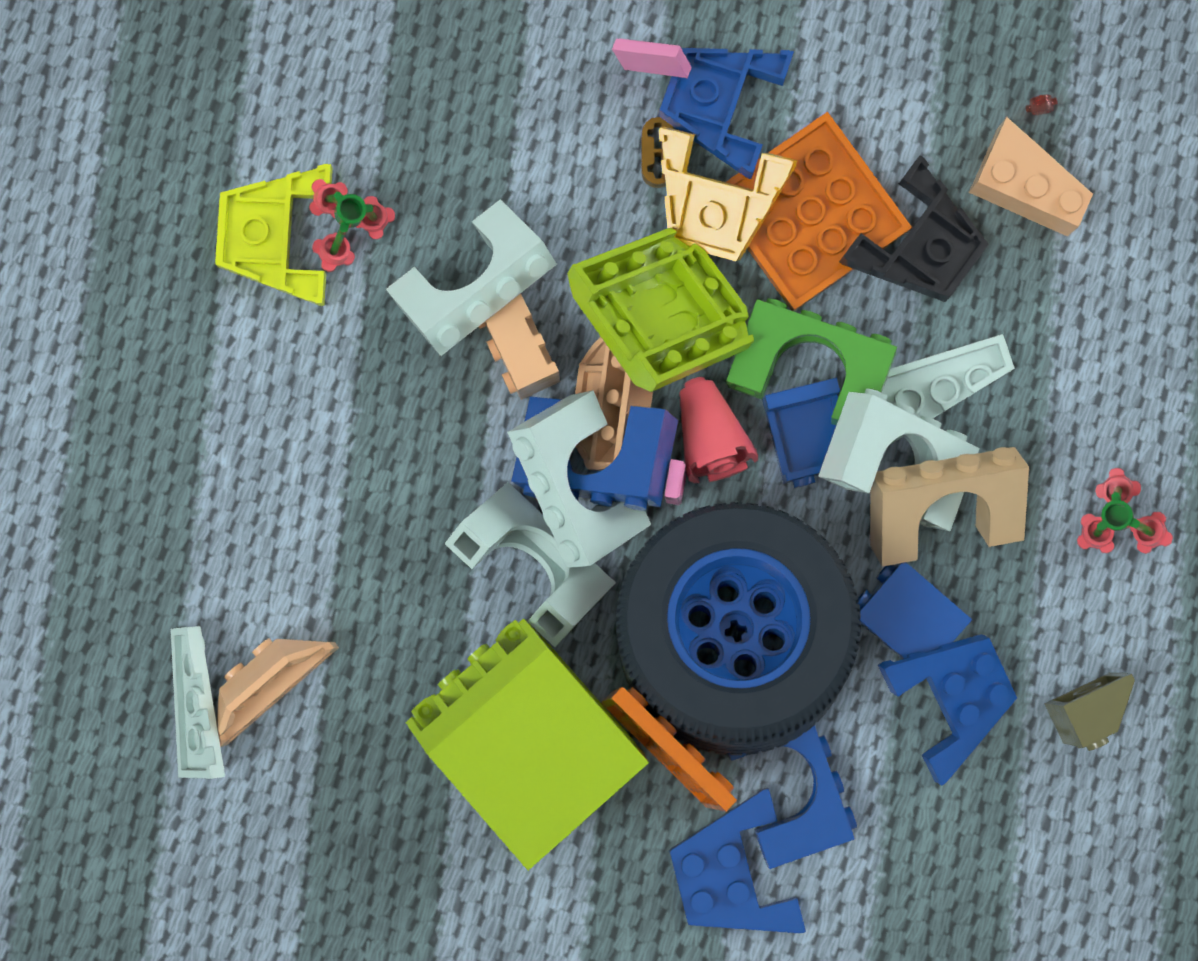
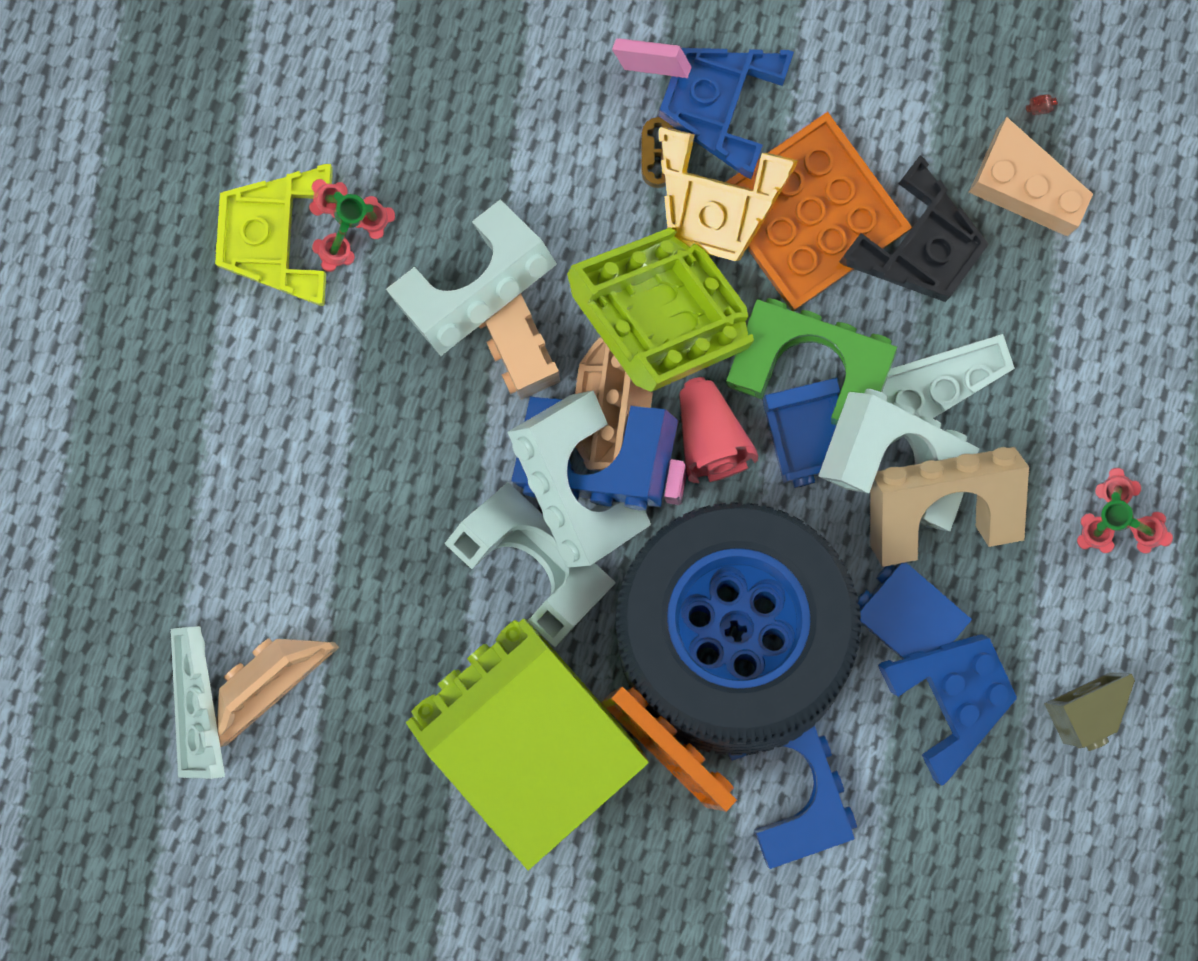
blue wing [669,788,806,933] -> none

